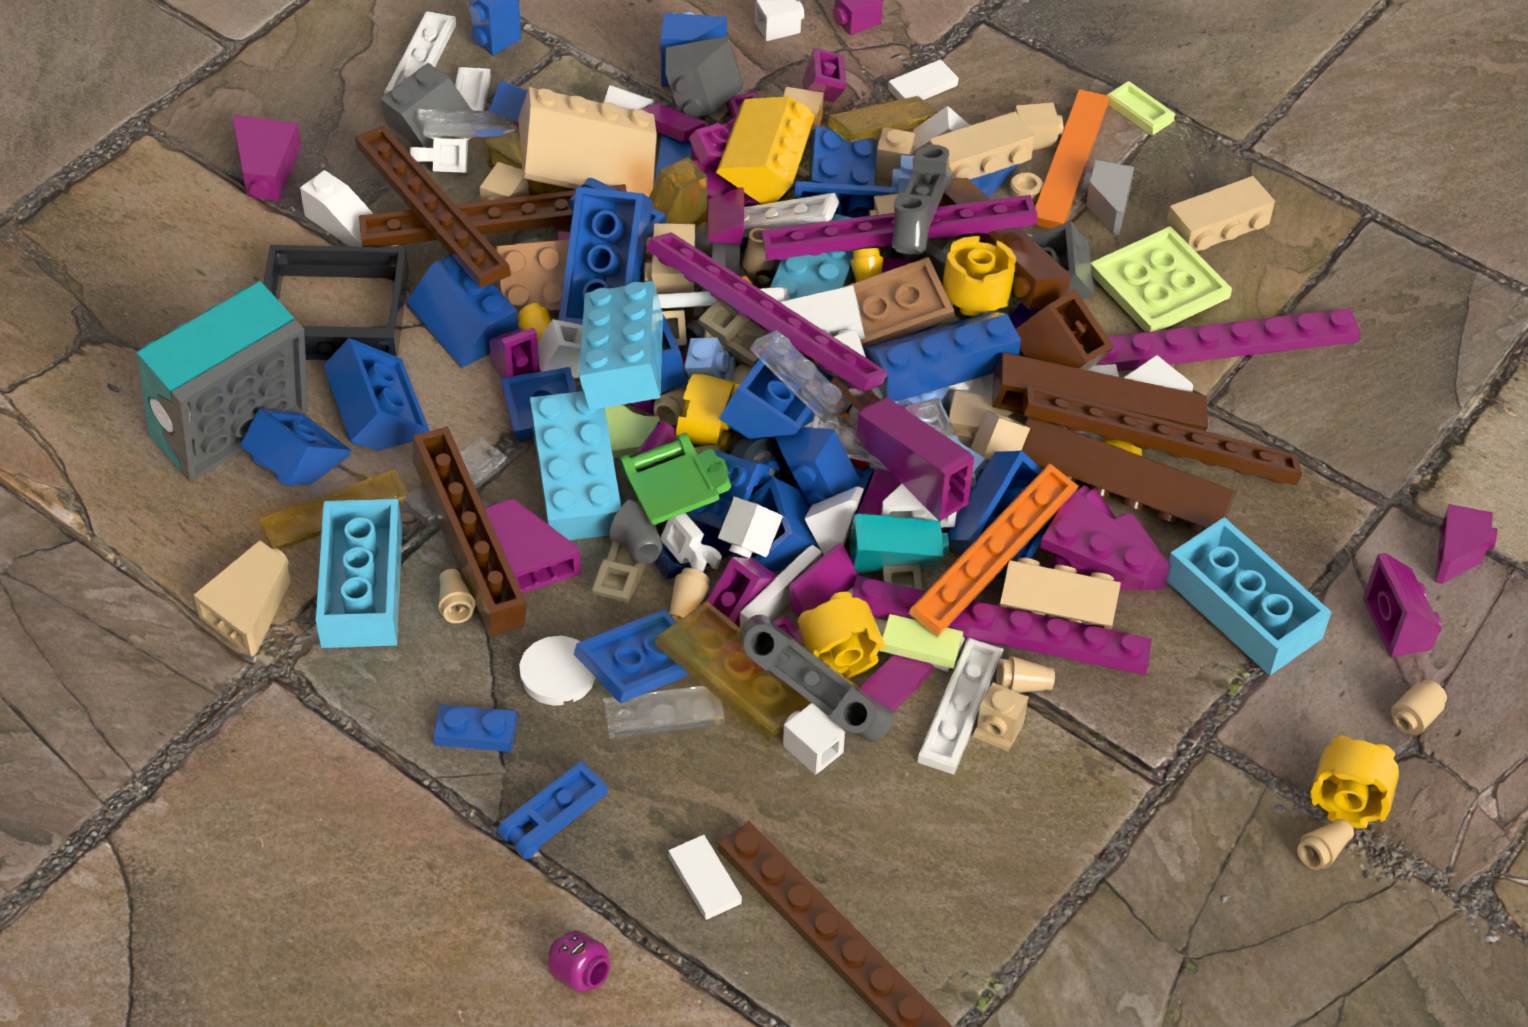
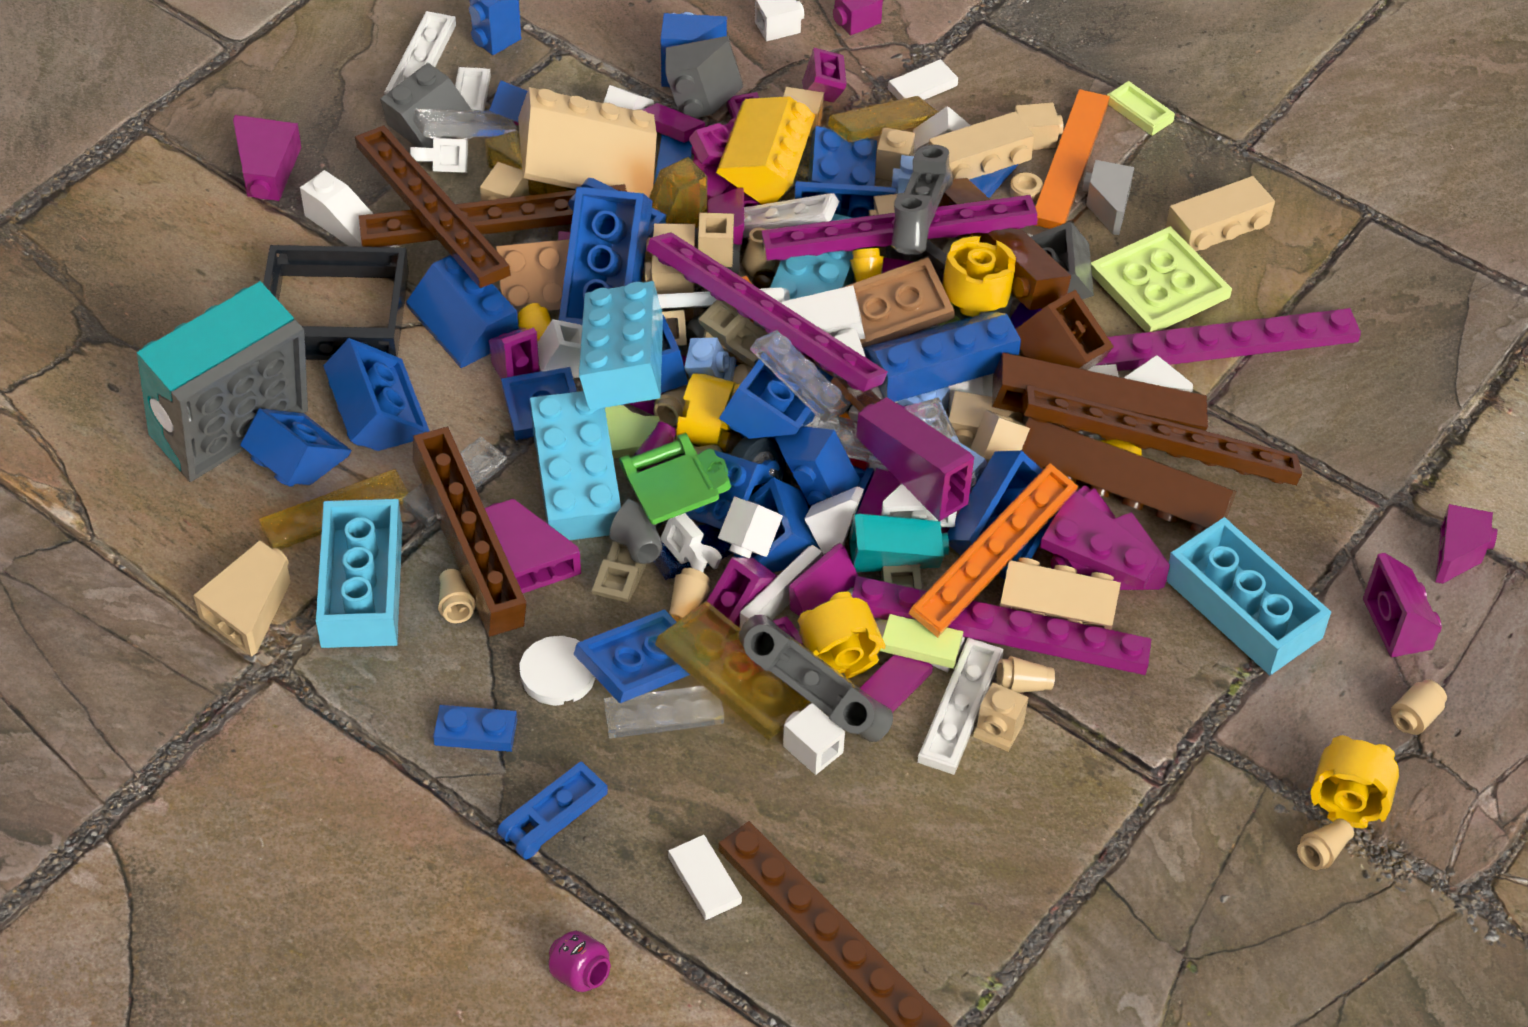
none -> tan brick [698,213,734,267]

